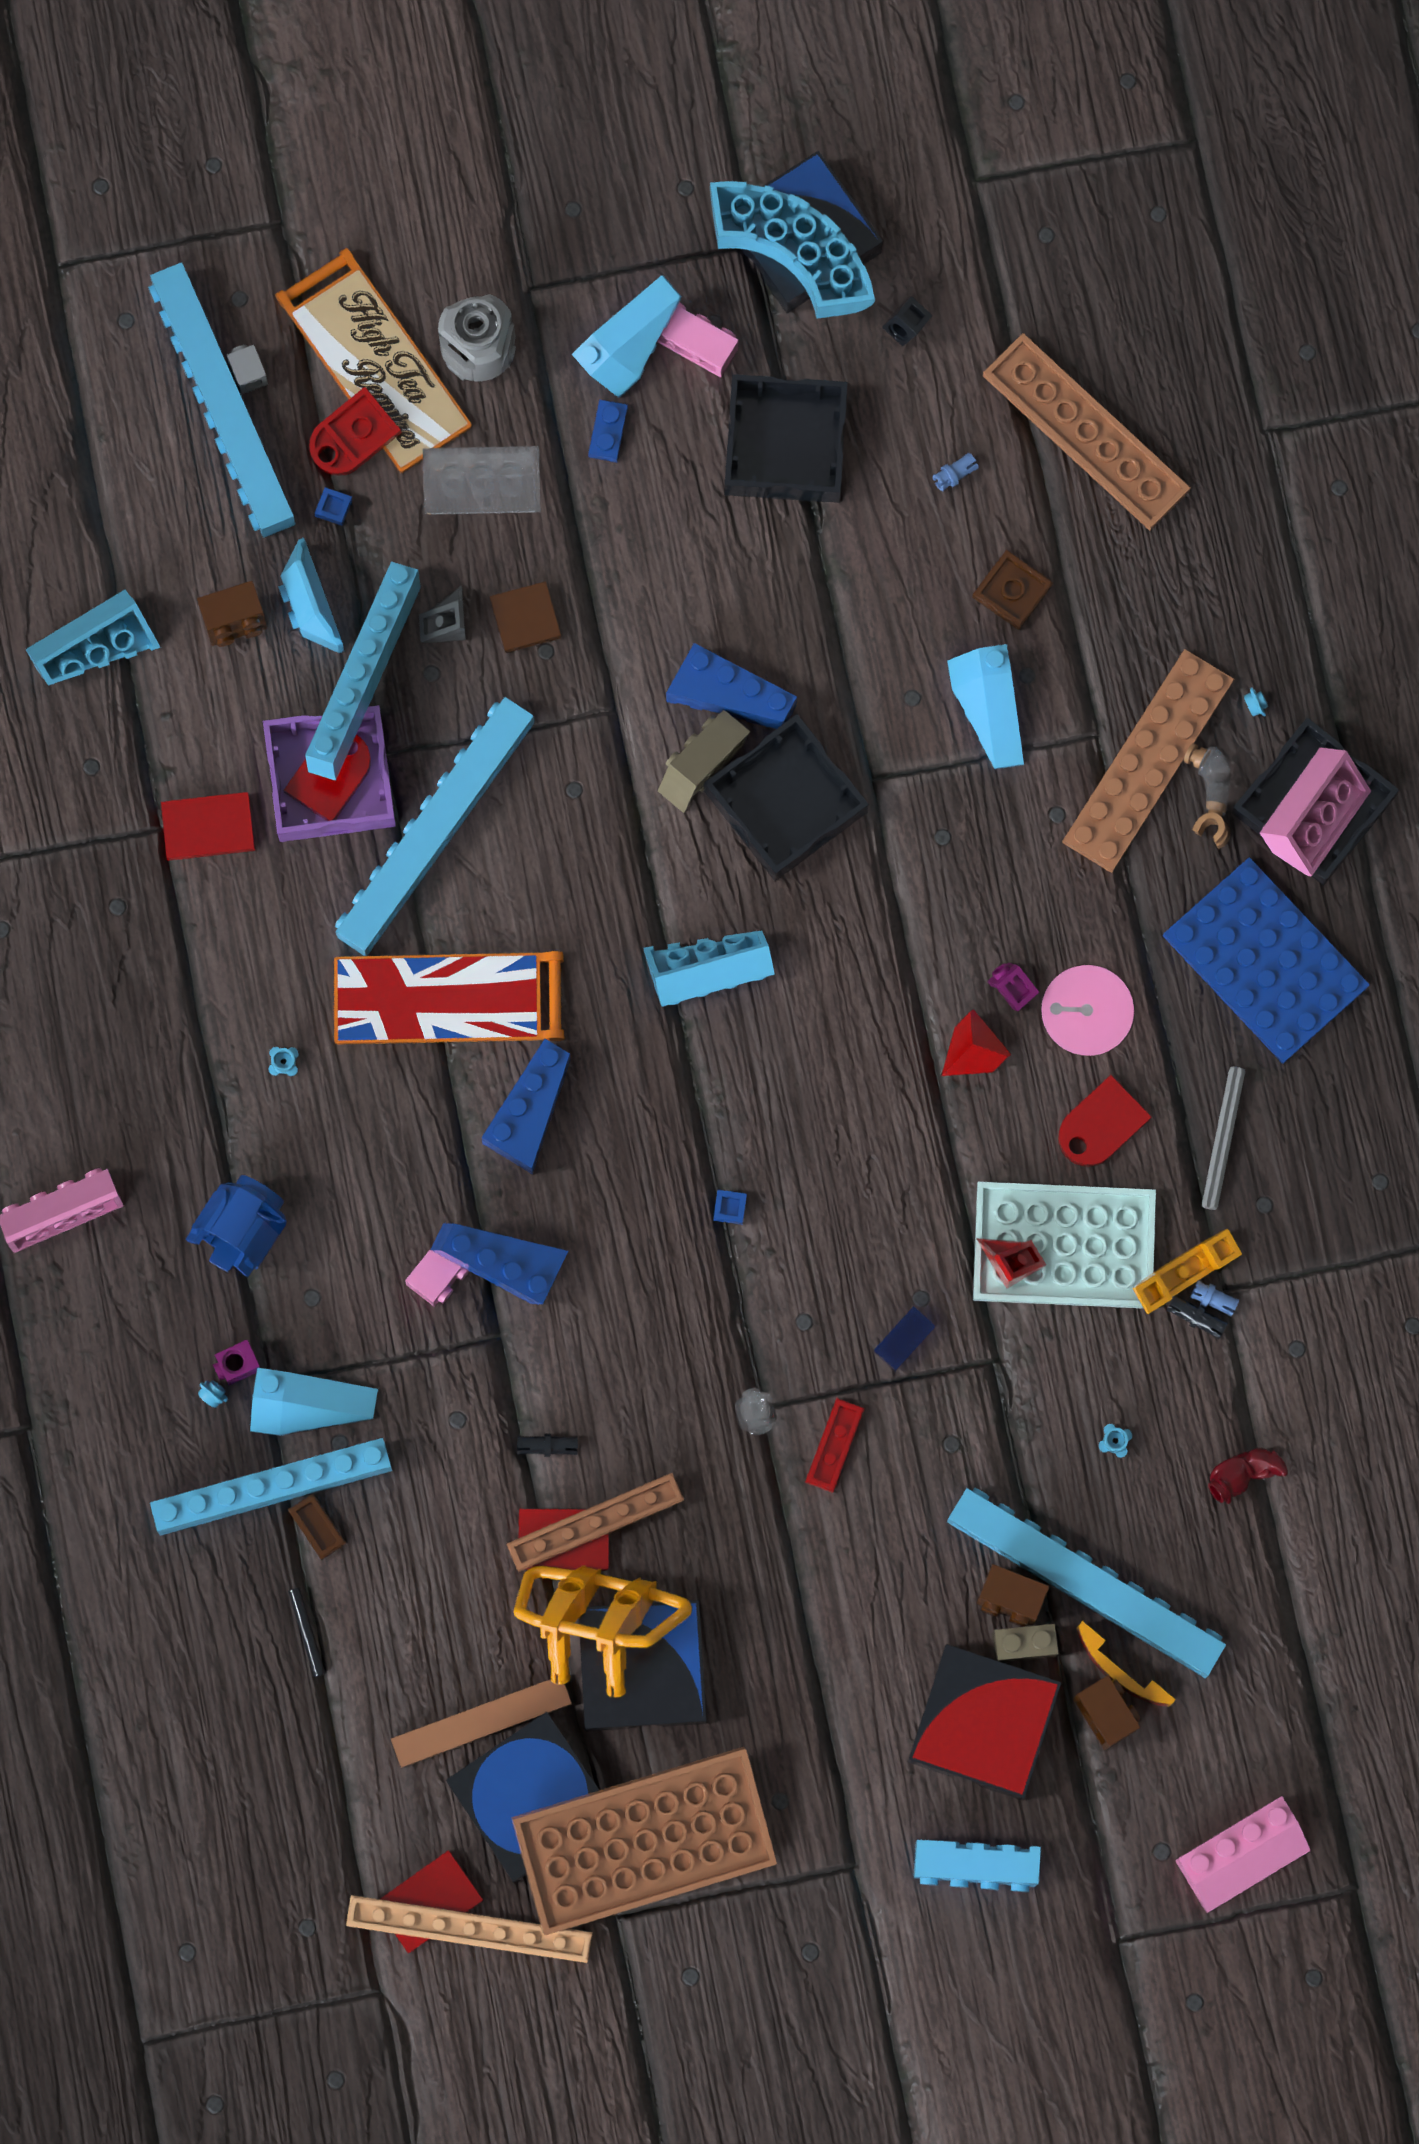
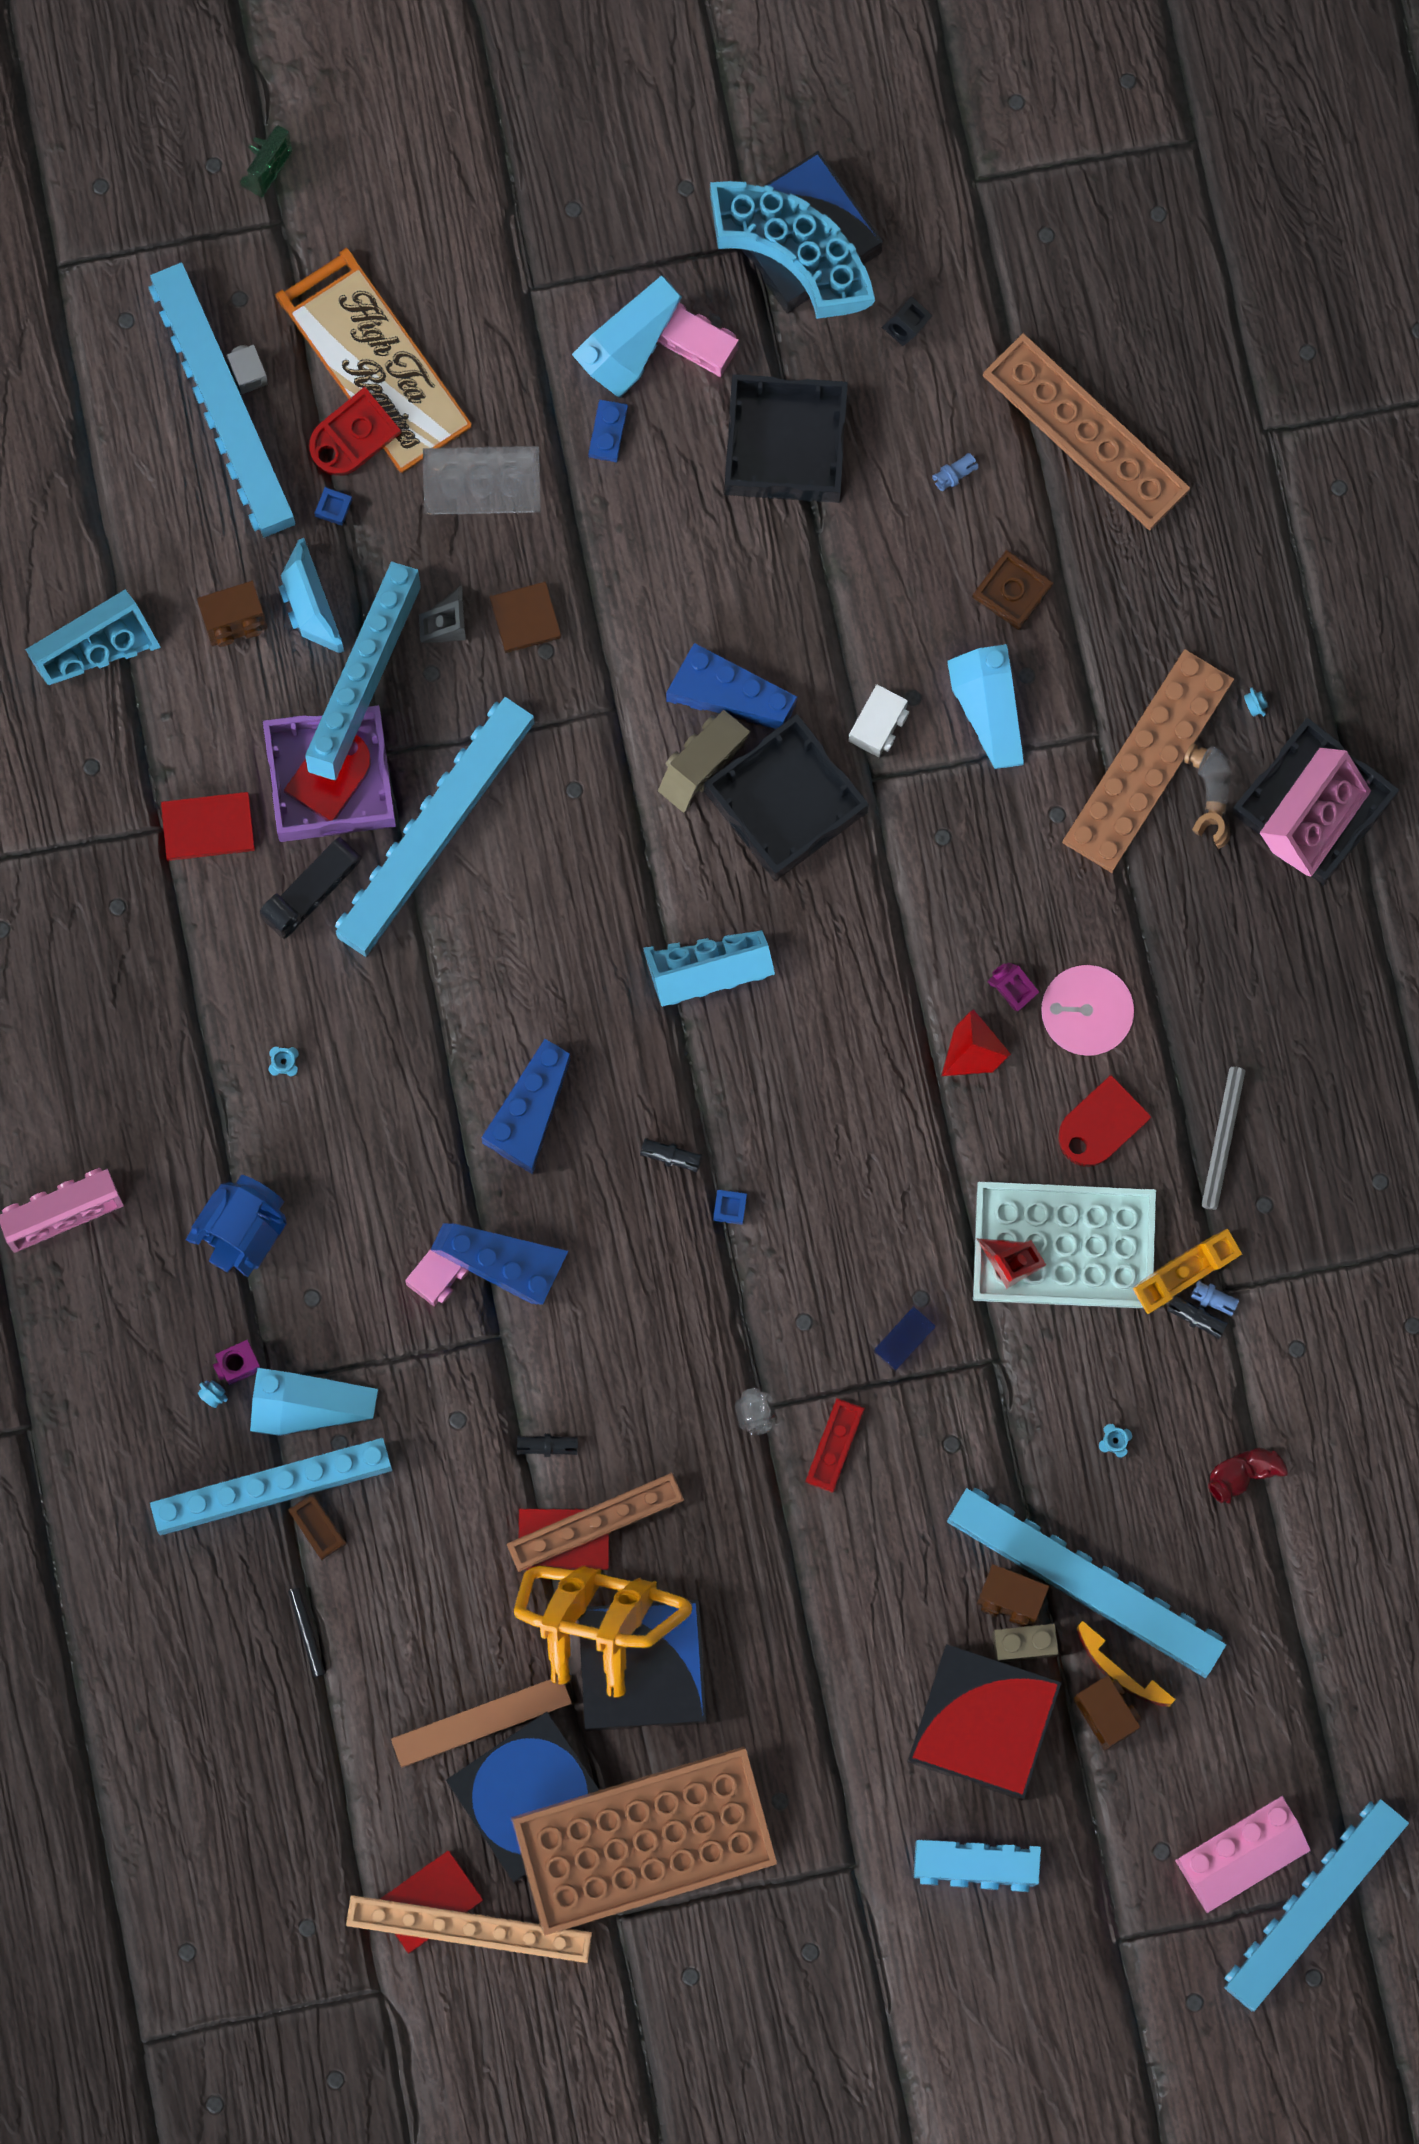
flag [334,951,565,1044] -> none
light grey piece [438,294,516,382] -> none
blue plate [1163,857,1370,1064] -> none
none -> clear green piece [240,125,292,198]
none -> black beam [260,837,362,939]
none -> black pin [640,1138,702,1173]
none -> white brick [848,685,909,757]
none -> medium azure brick [1224,1799,1409,2012]

